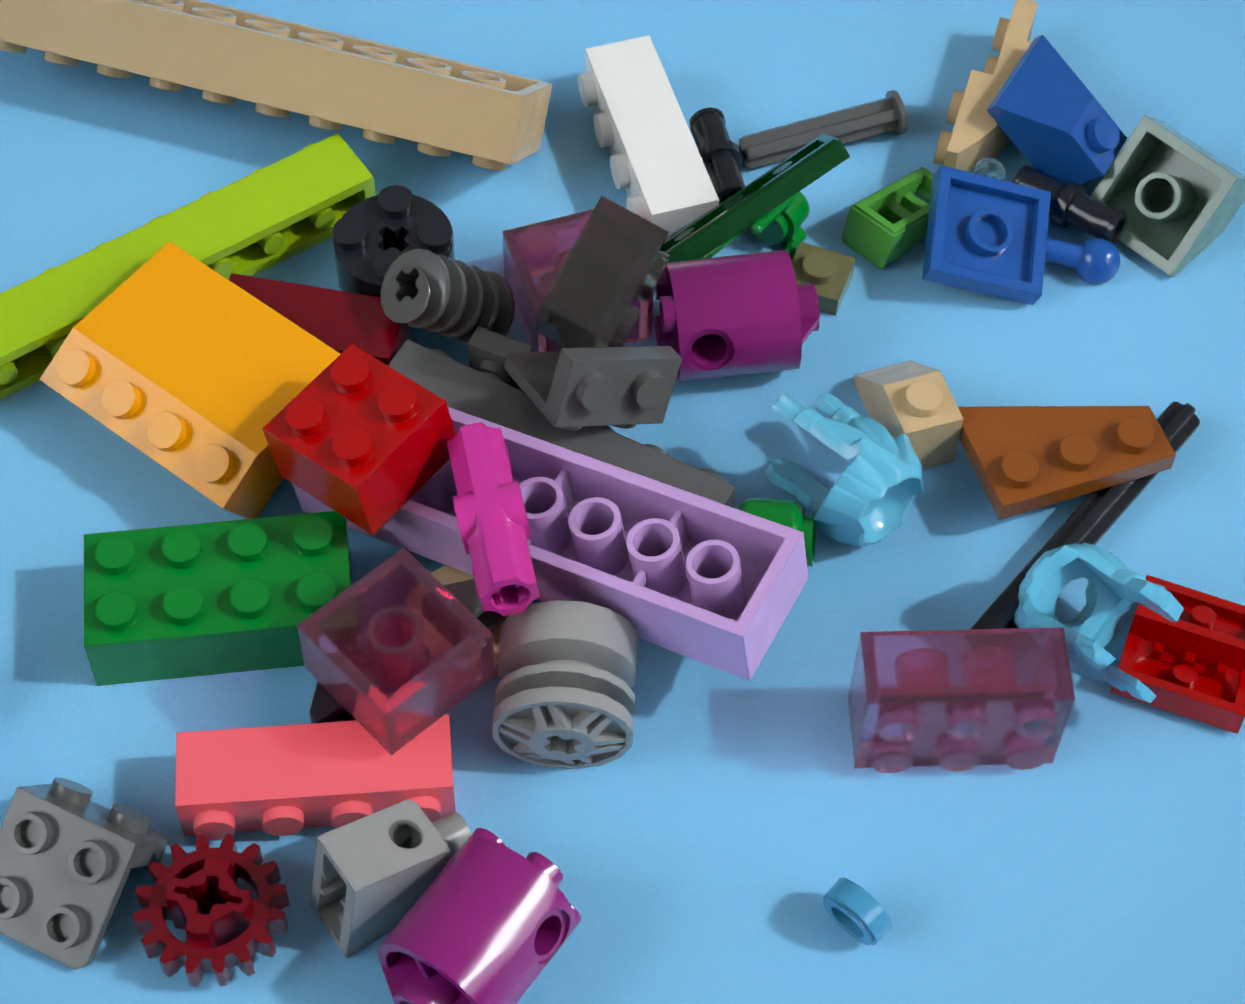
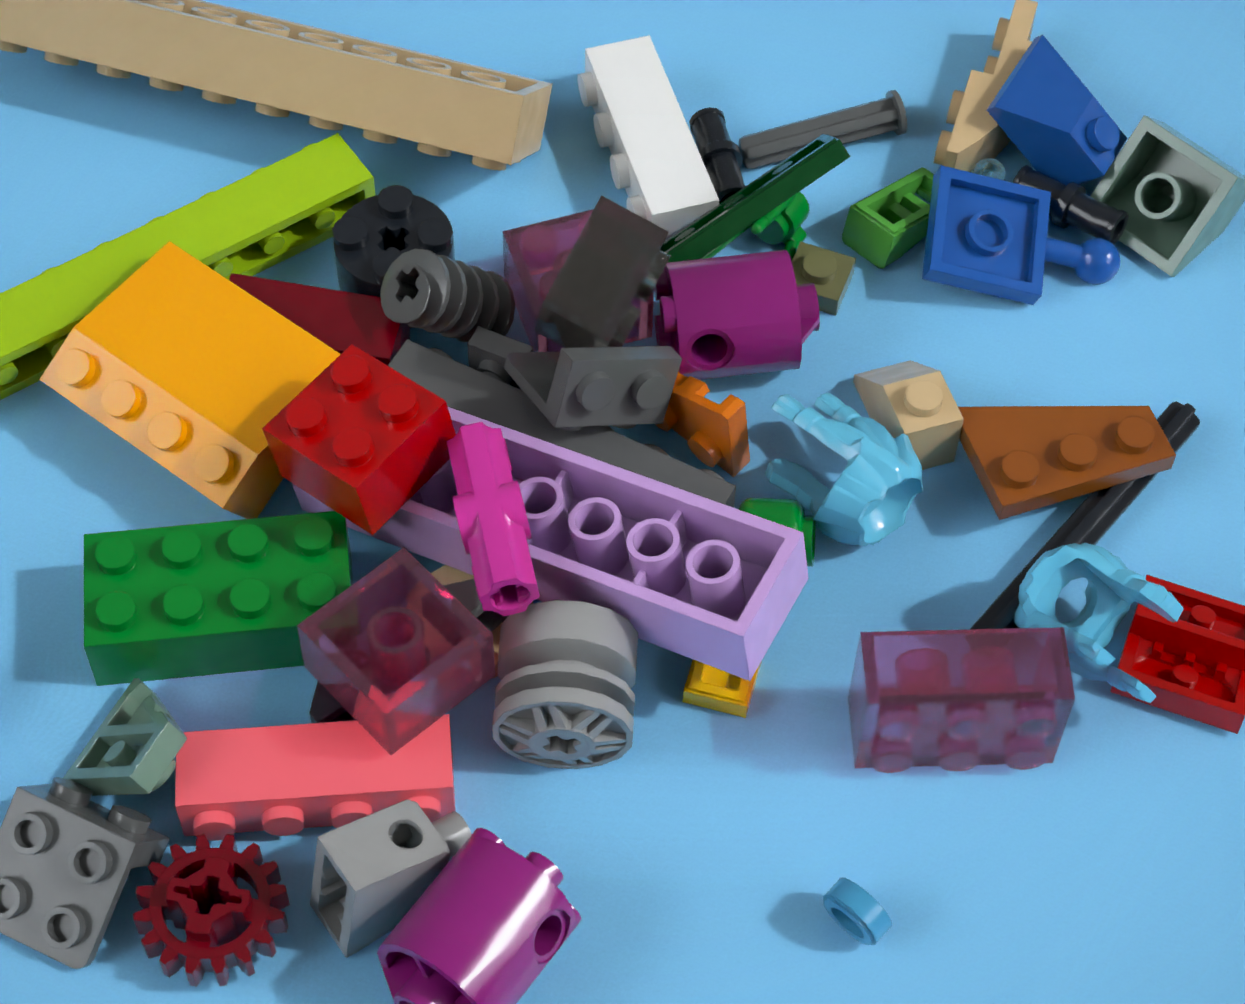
none -> sand green wing [63,678,187,796]
none -> orange wing [655,372,750,477]
none -> yellow tile [682,660,762,718]

